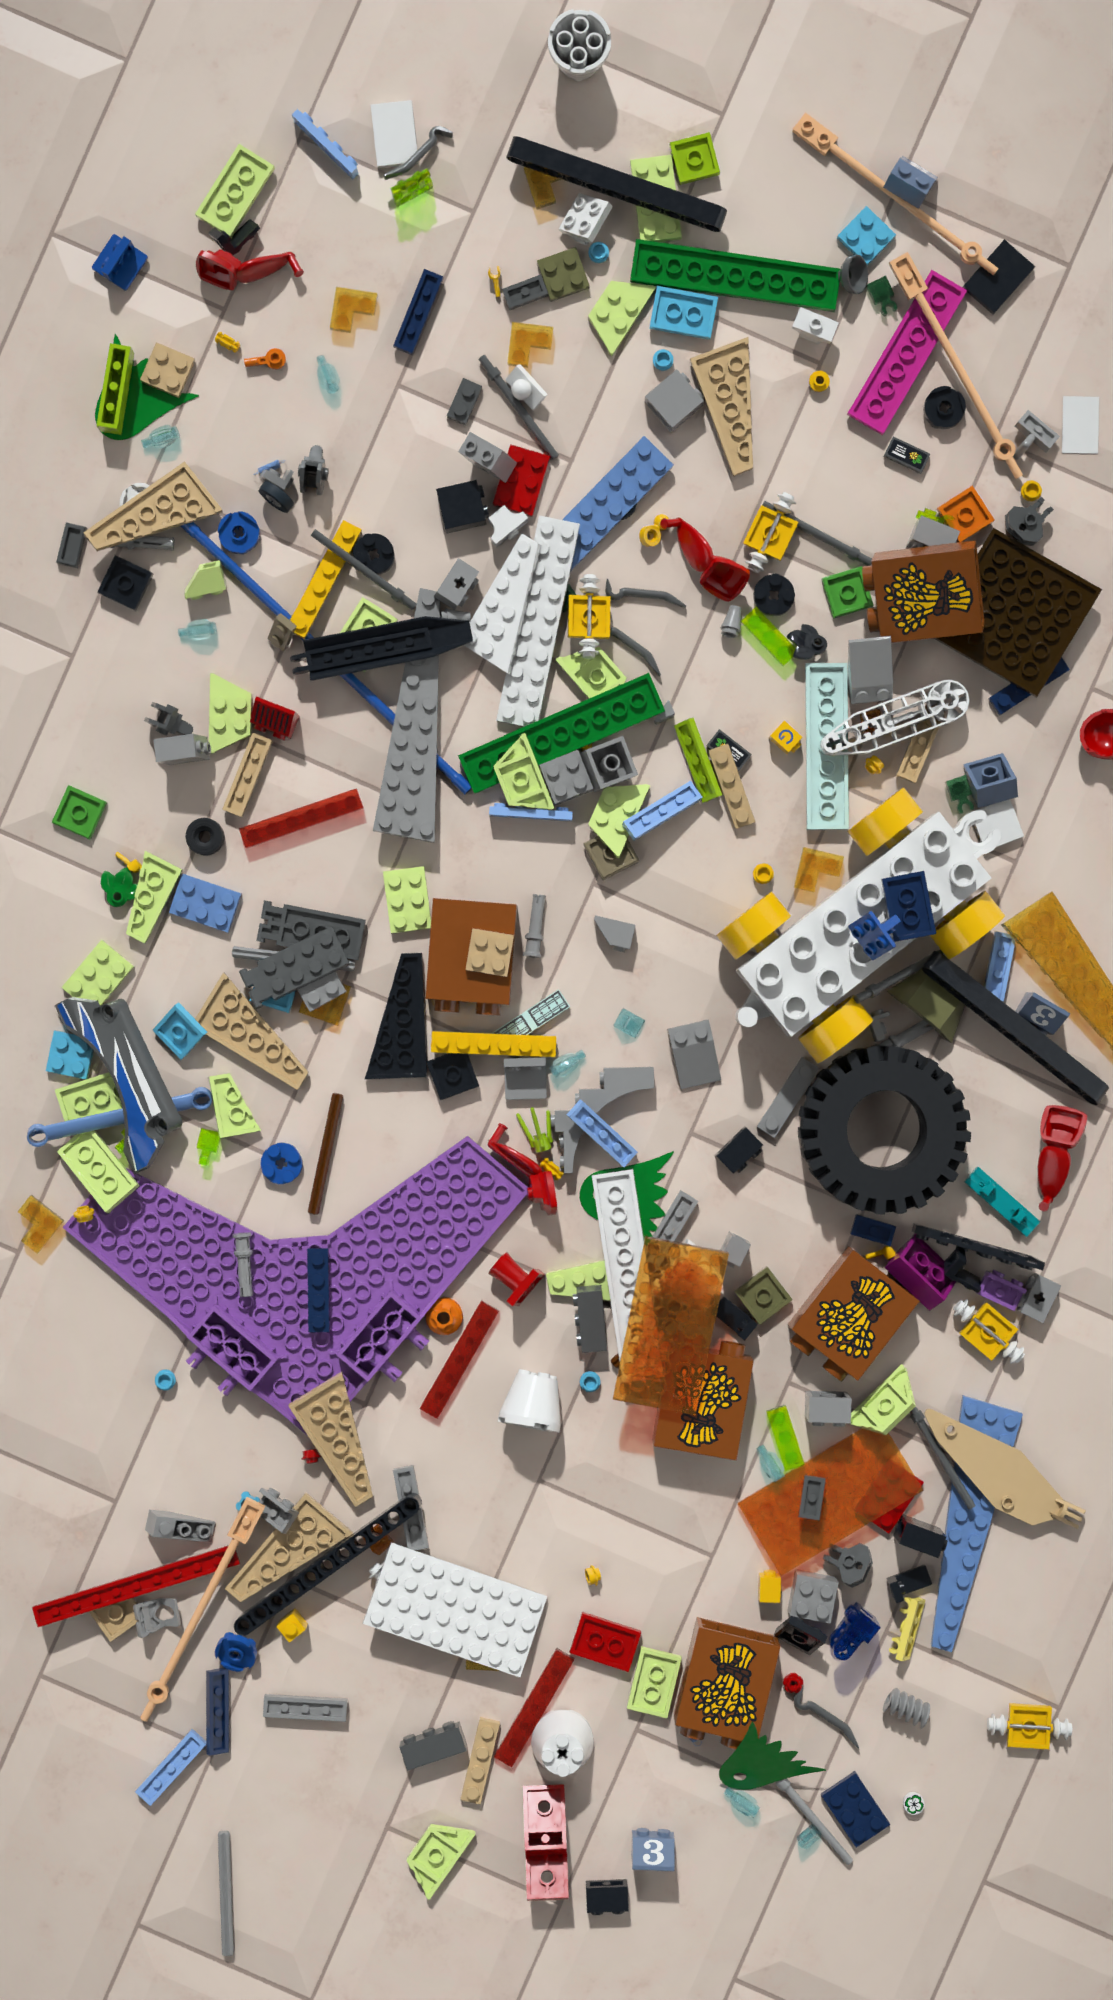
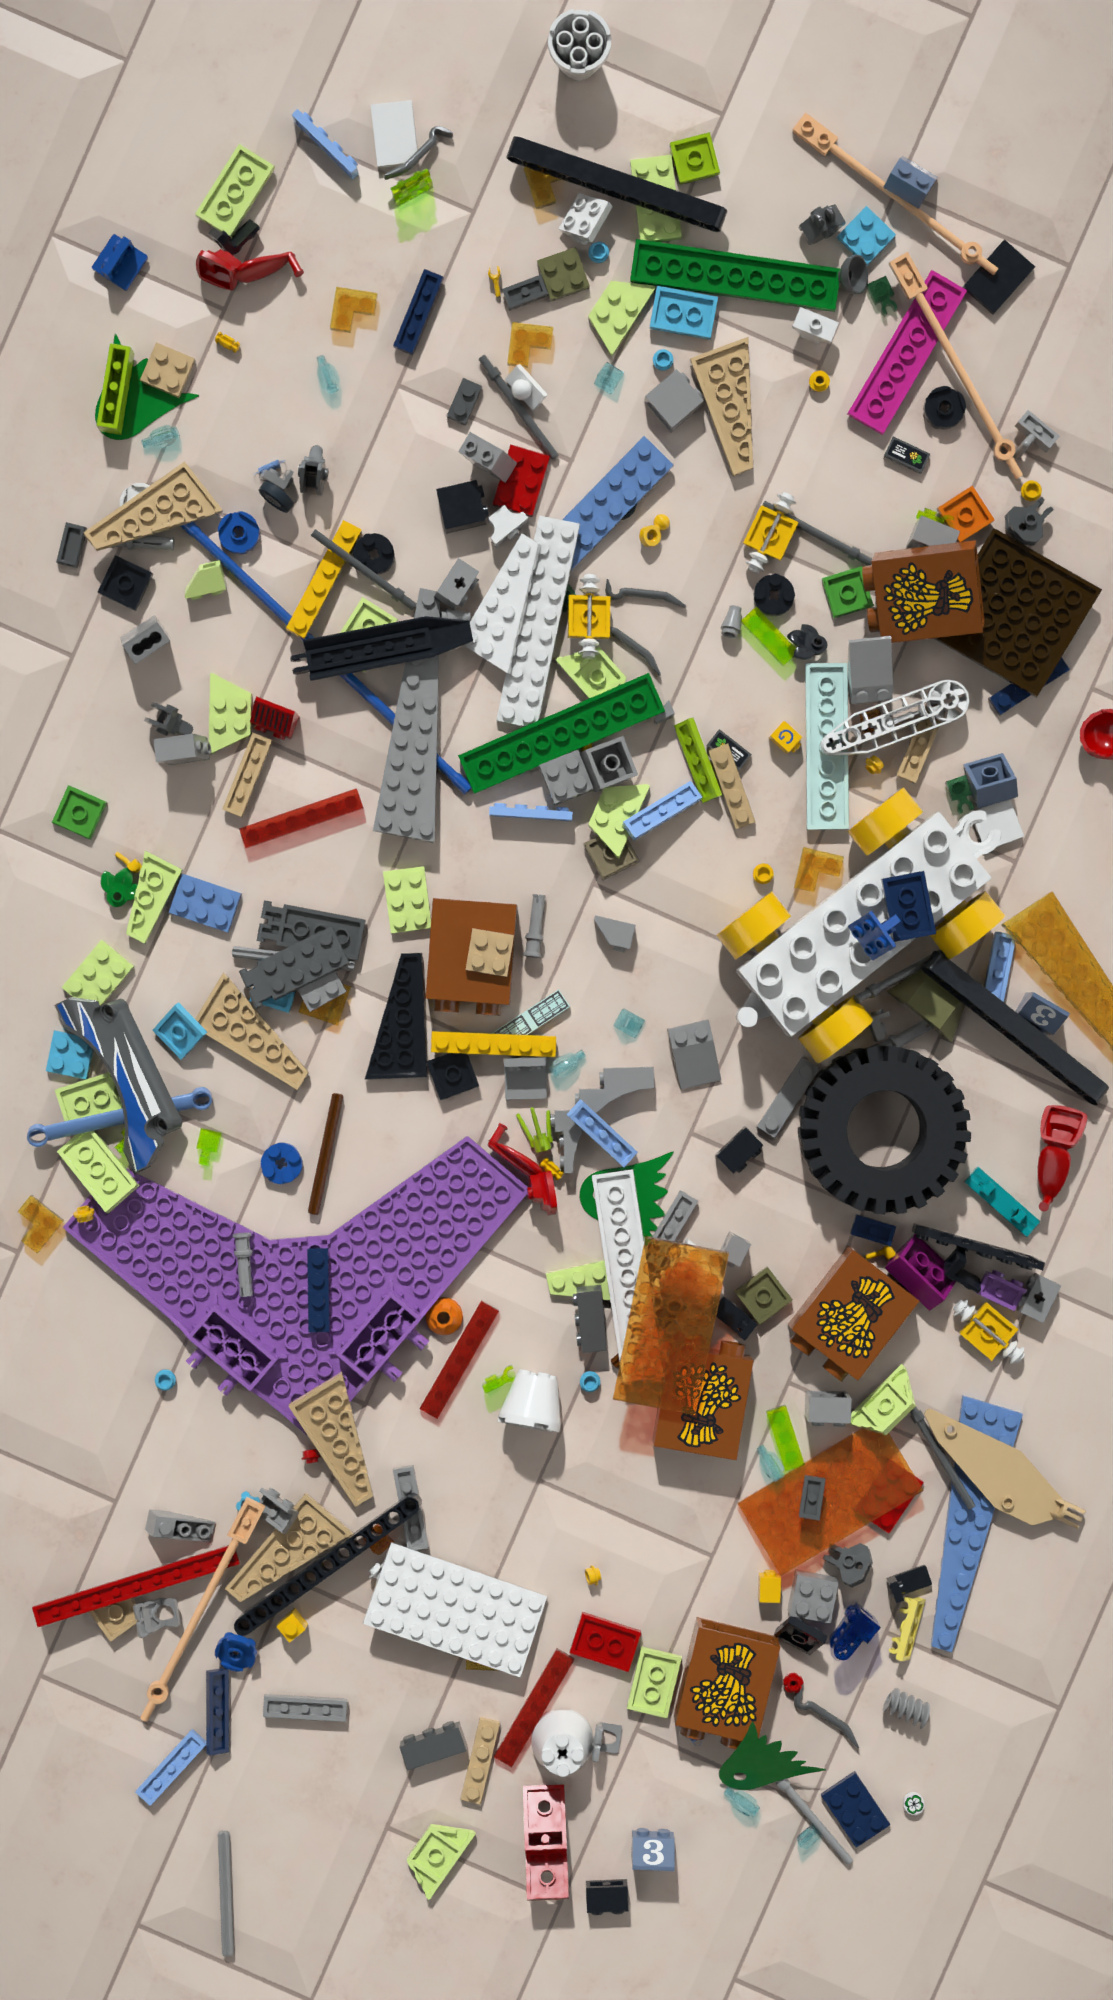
clear light blue plant [178,619,217,640] -> none
black tyre [185,818,224,856] -> none
yellowish green wing [208,1073,261,1138] -> none
orange plate [244,348,286,370] -> none
dark tan plate [267,613,297,651] -> none
red plant [488,1252,546,1306] -> none
yellowish green wing [493,733,555,809] -> none
red piece [660,517,750,602] -> none
black piece [894,1514,948,1558] -> none
yellow plate [987,1703,1072,1749] -> none
white sticker [1062,396,1099,454] -> none
none -> light grey piece [120,615,170,664]
none -> clear neon green plate [482,1365,516,1394]
none -> light grey piece [592,1722,622,1763]
none -> clear light blue slope [594,362,624,394]
none -> dark grey hinge [799,204,846,245]

